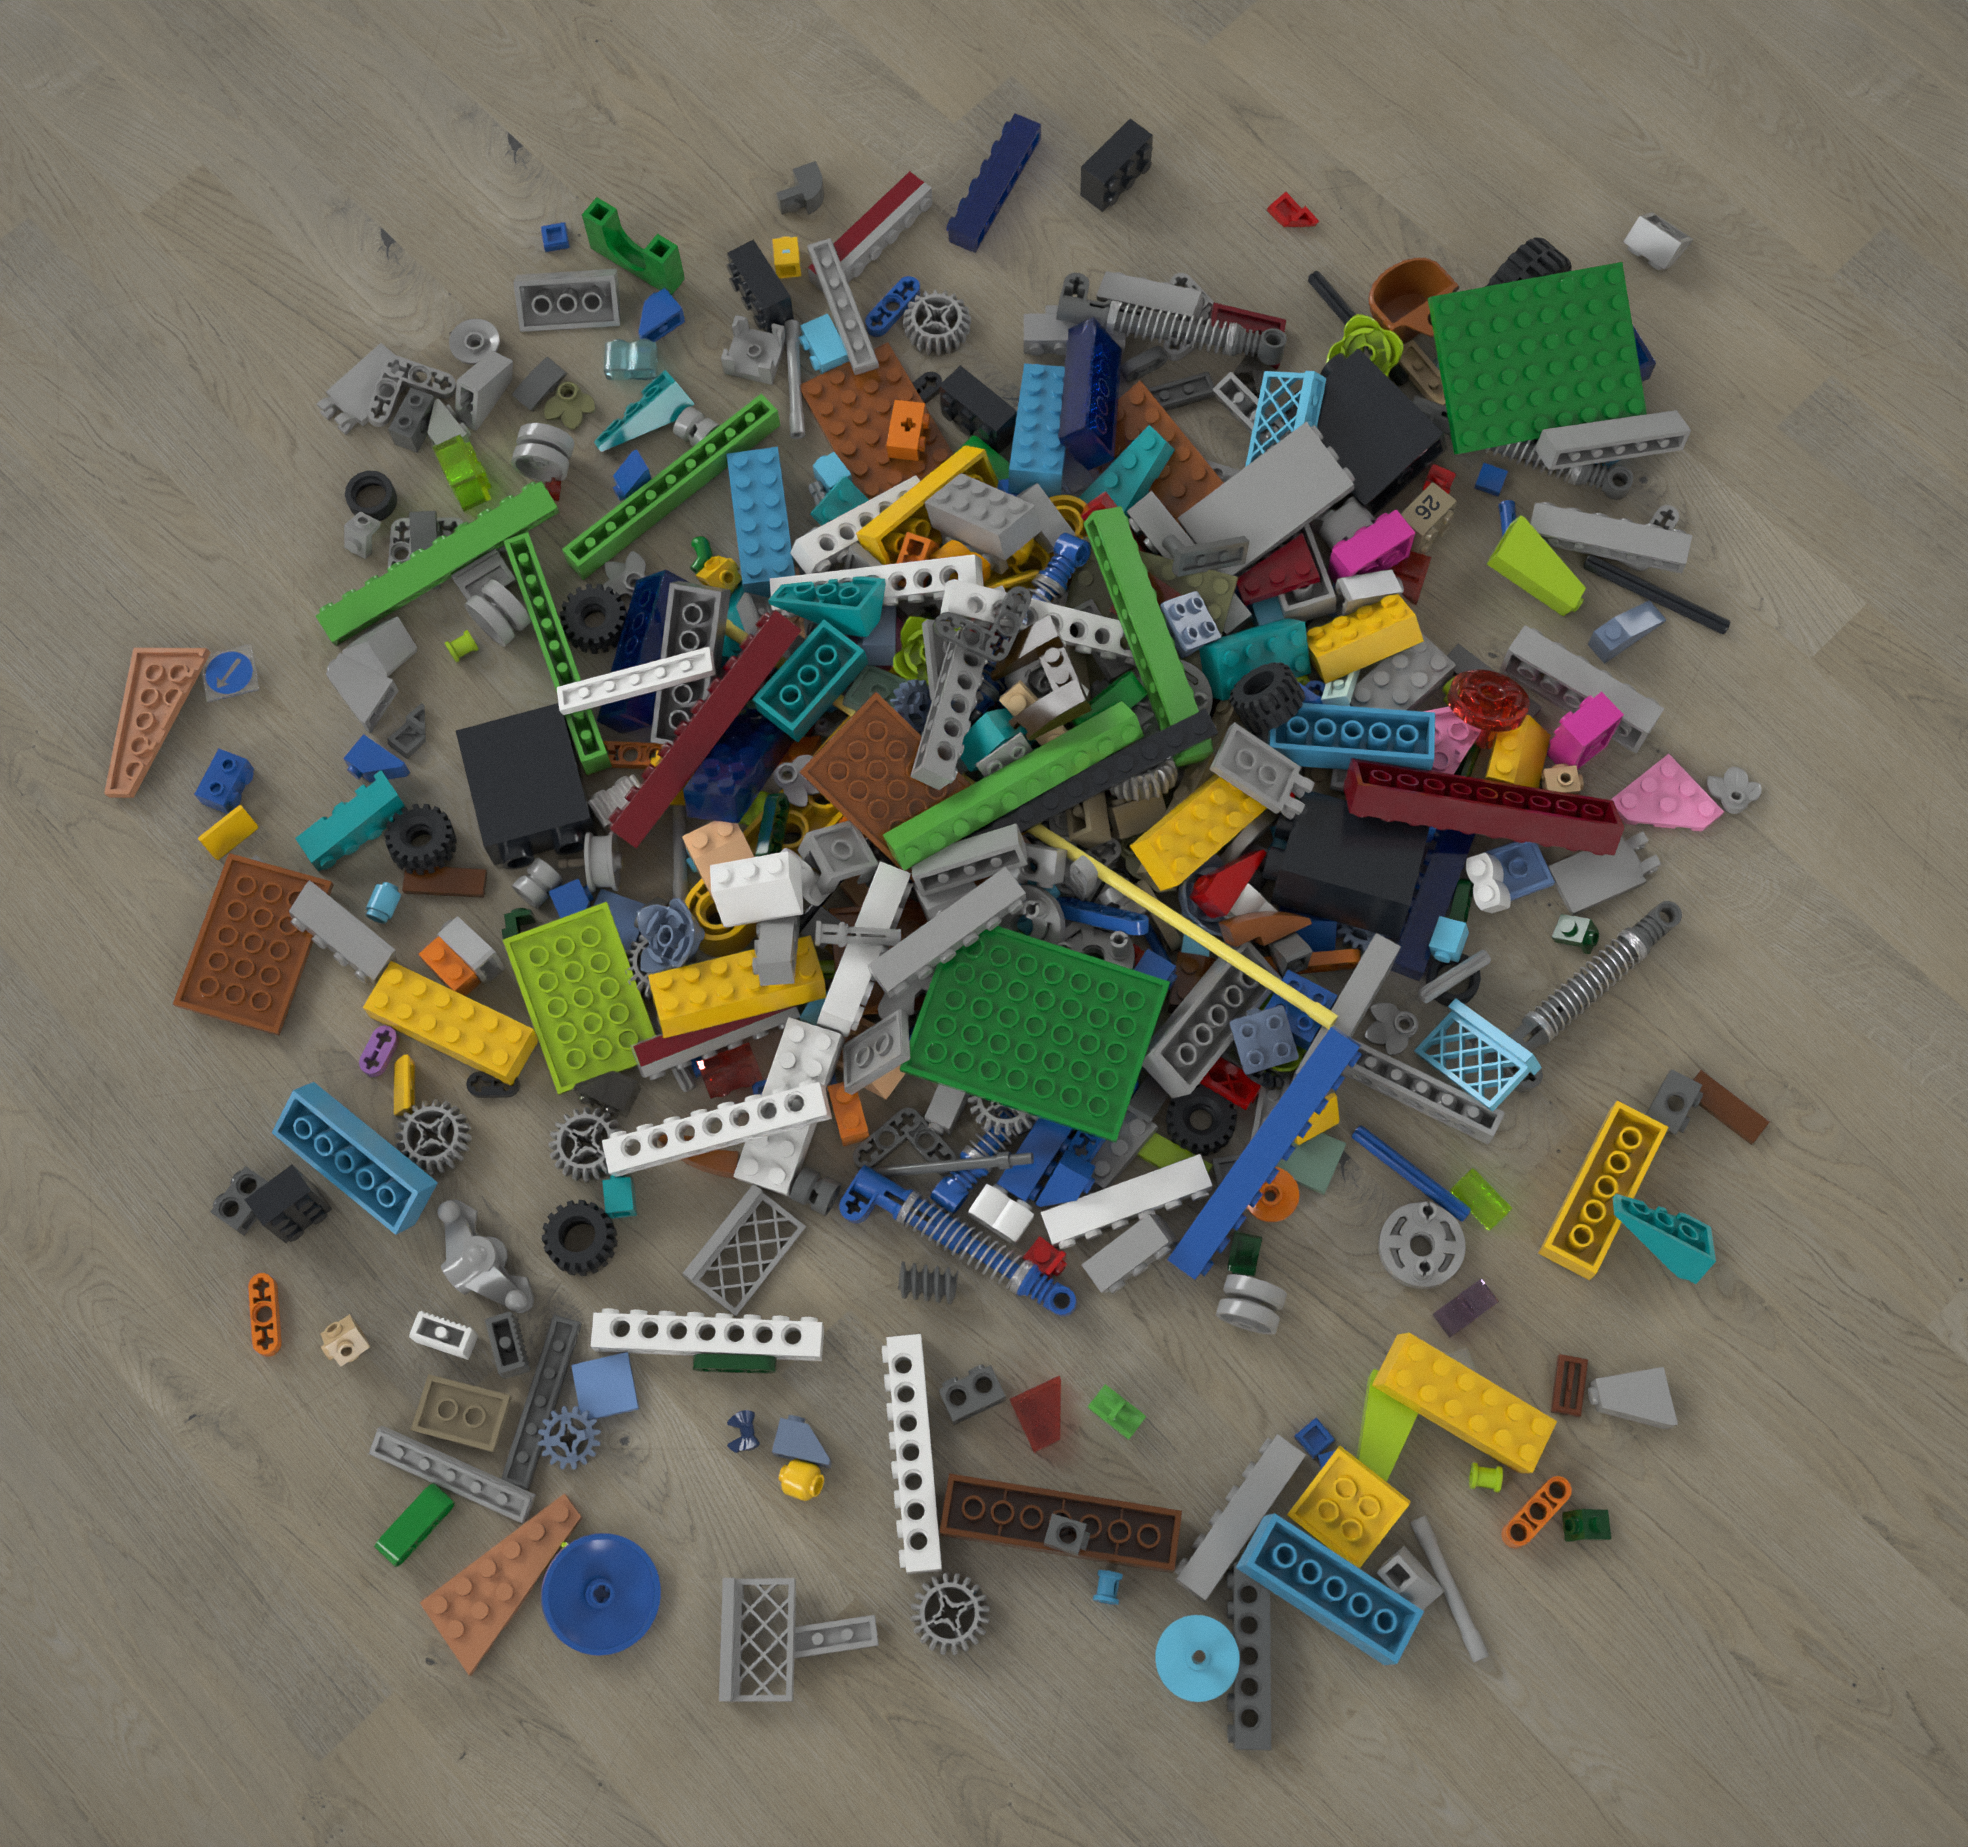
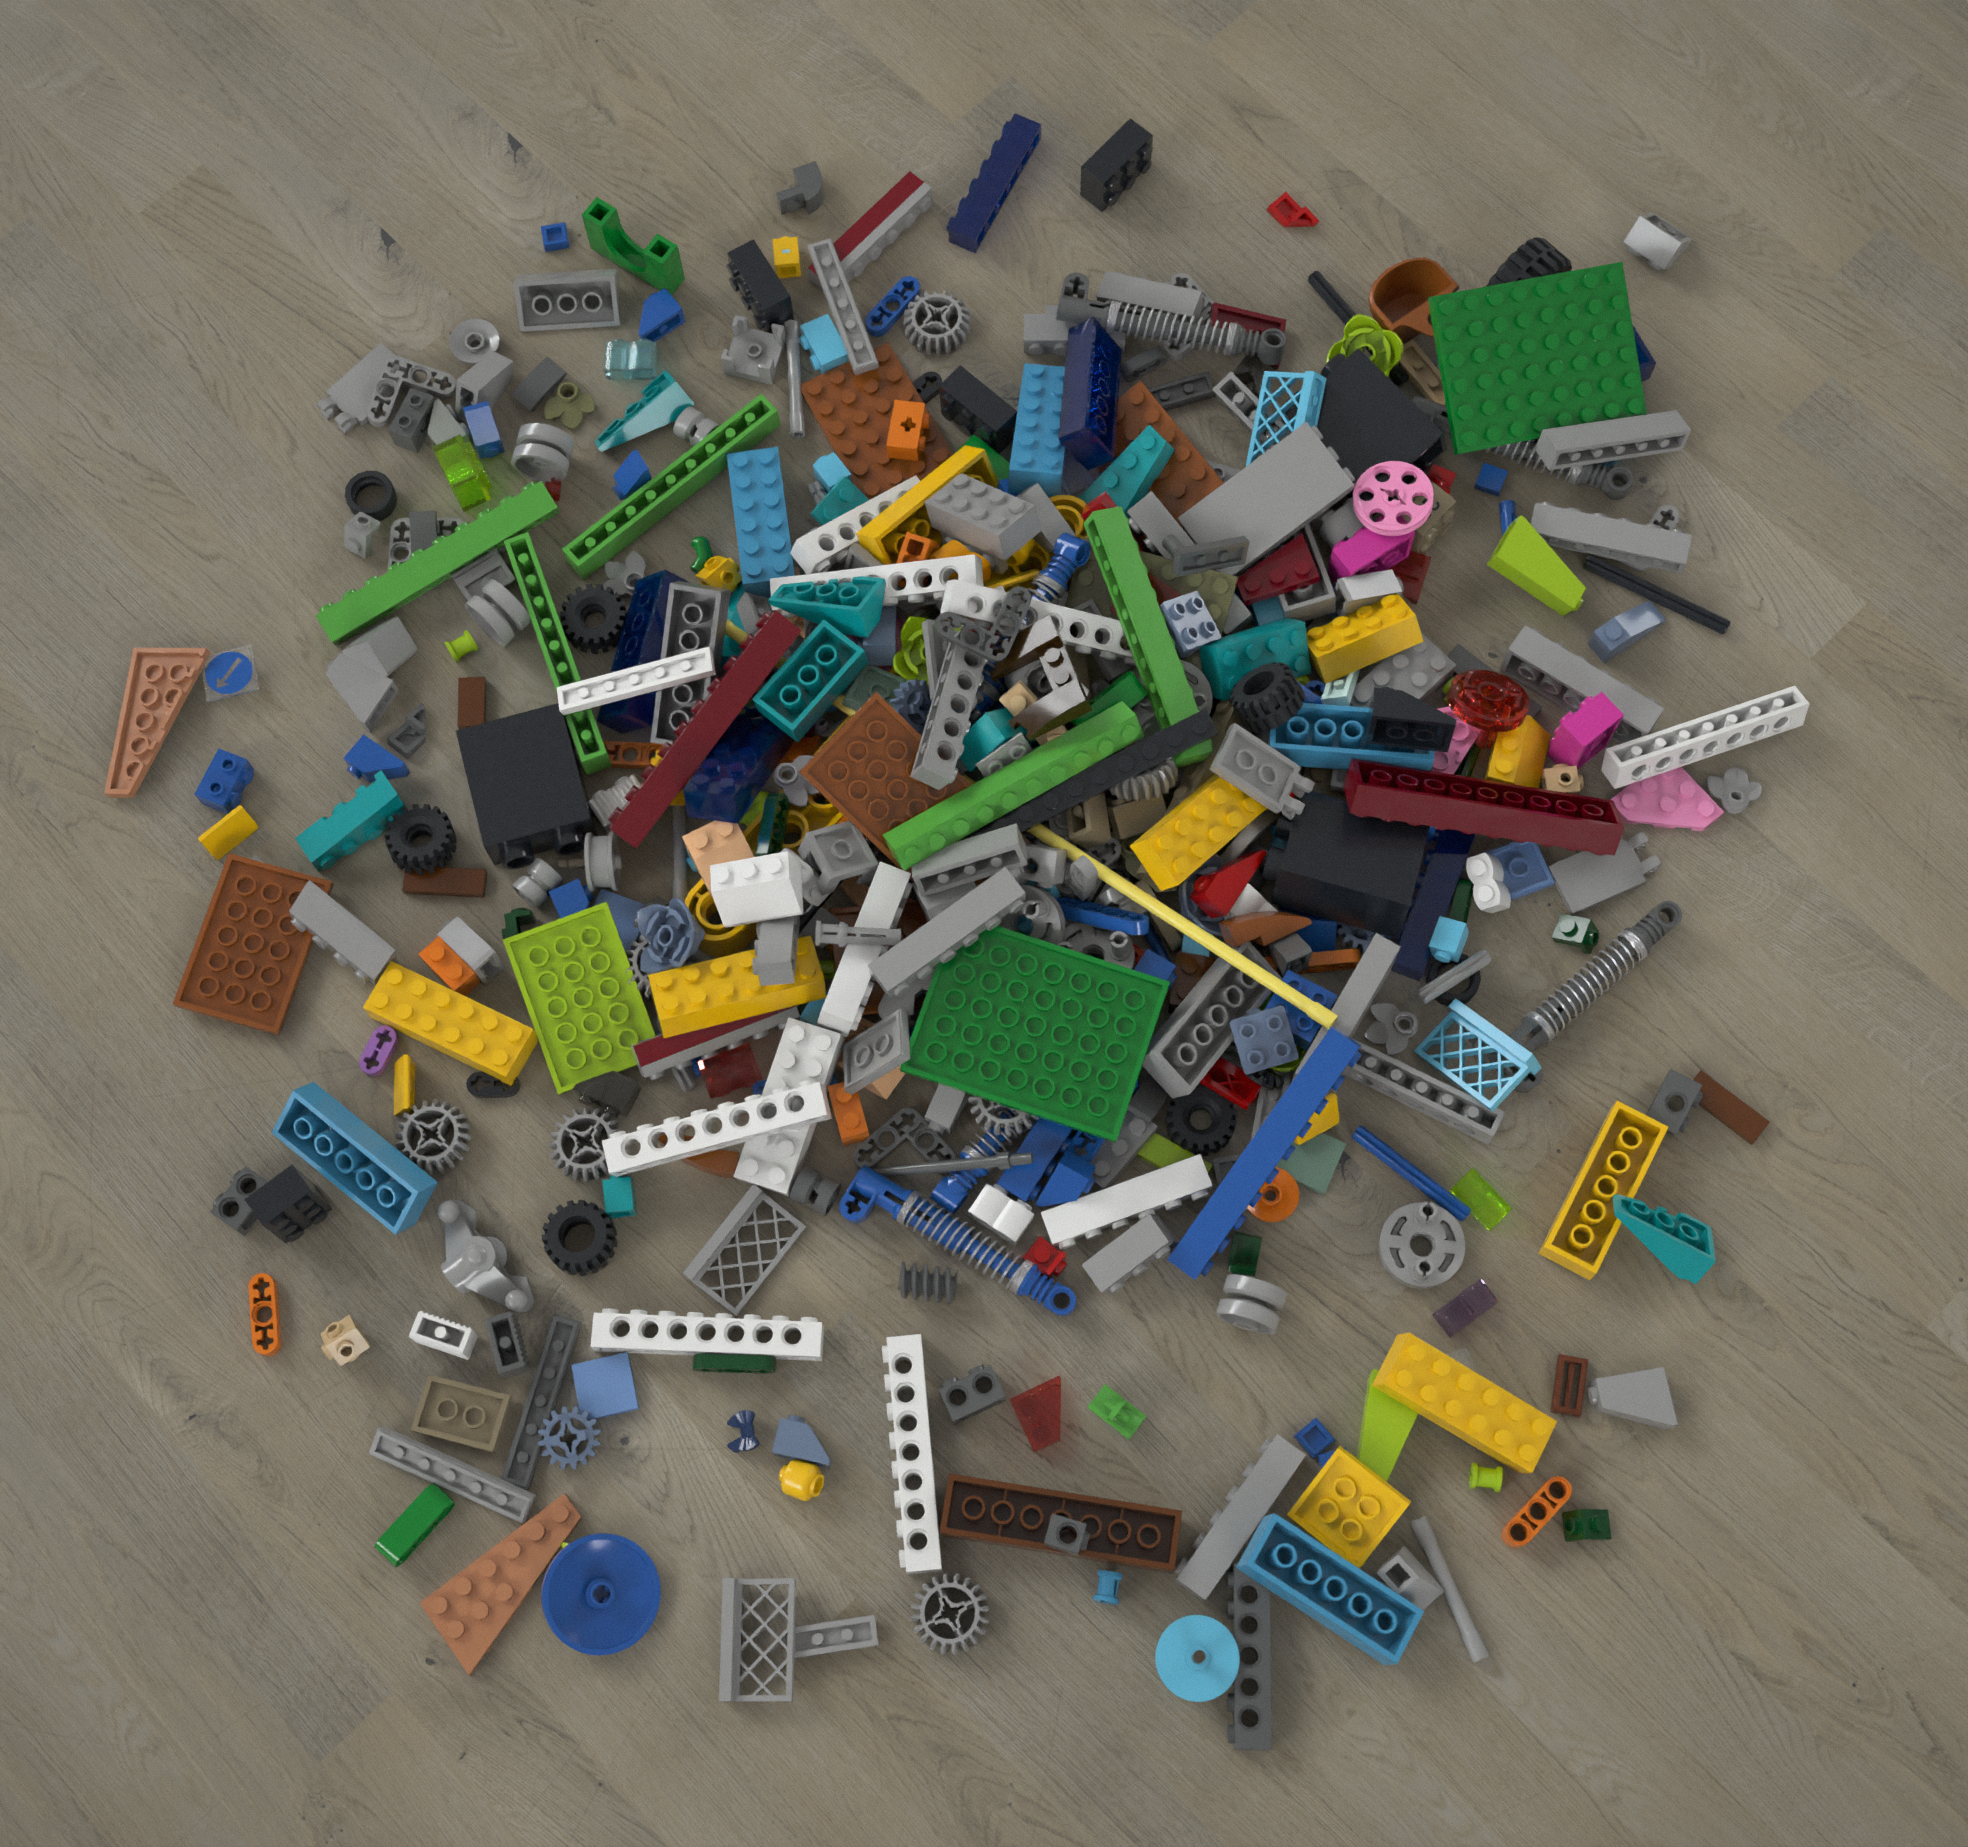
medium azure brick [366,882,401,924] -> none
none -> reddish brown tile [457,677,487,730]
none -> slope [463,401,505,459]
none -> bright pink wedge [1353,461,1434,536]
none -> black slope [1365,687,1456,753]
none -> white brick [1601,686,1810,789]

